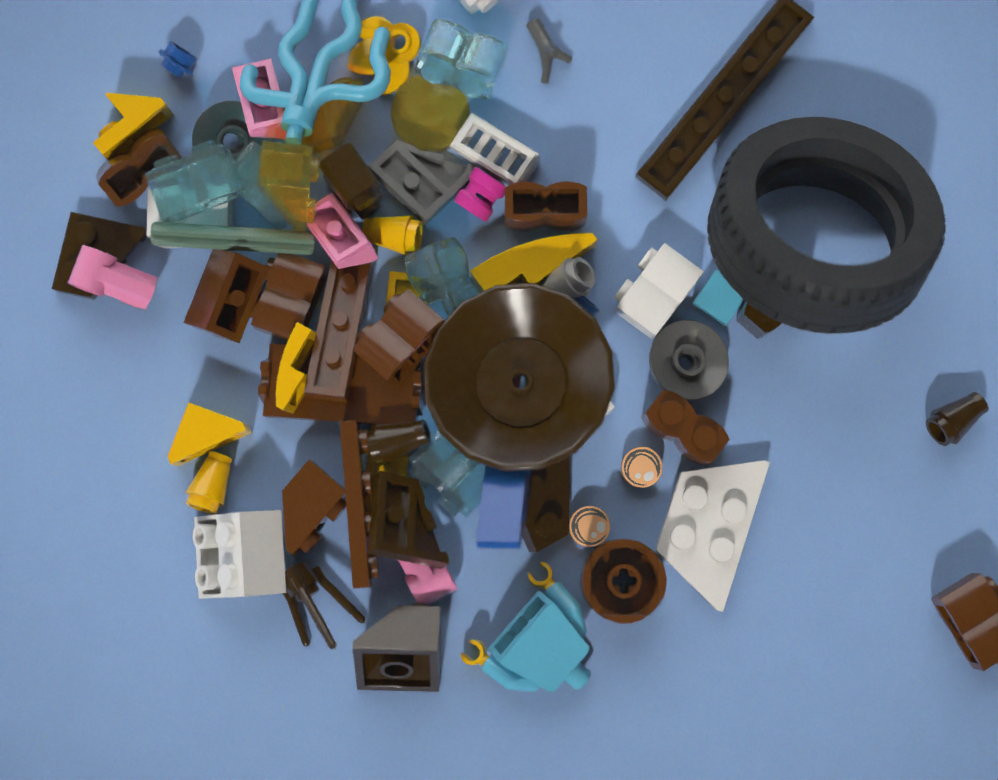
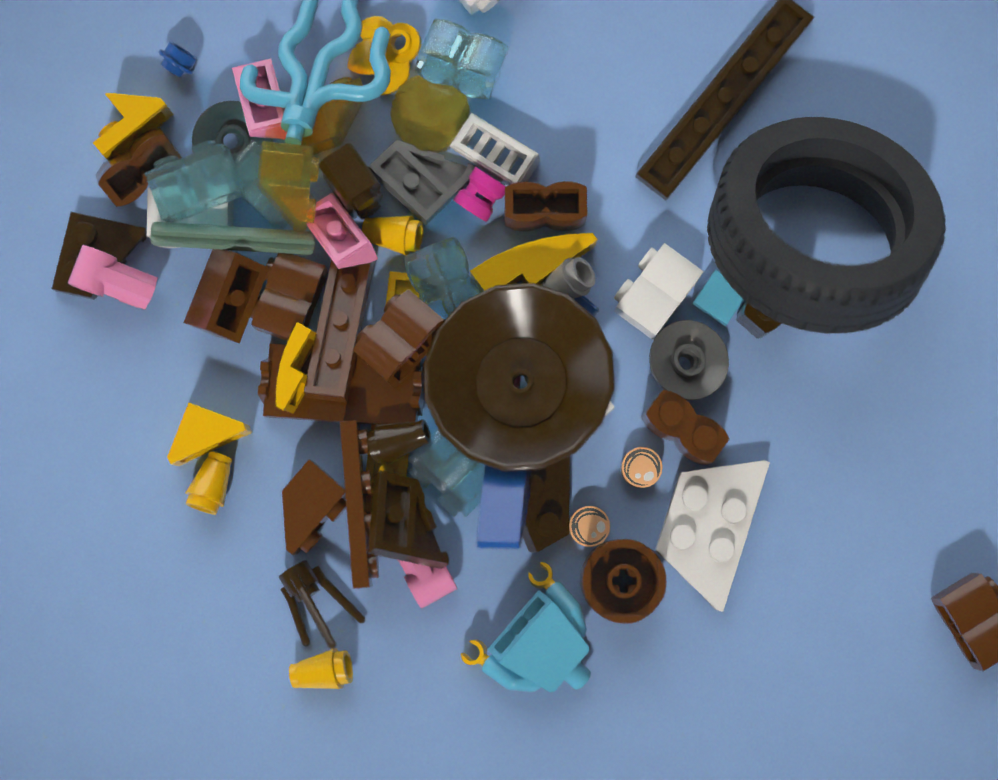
white slope [193,510,286,599] -> none
slope [353,603,441,692] -> none
dark grey bar [526,18,572,84] -> none
dark brown cone [926,392,989,446] -> none
none -> yellow cone [289,648,353,689]

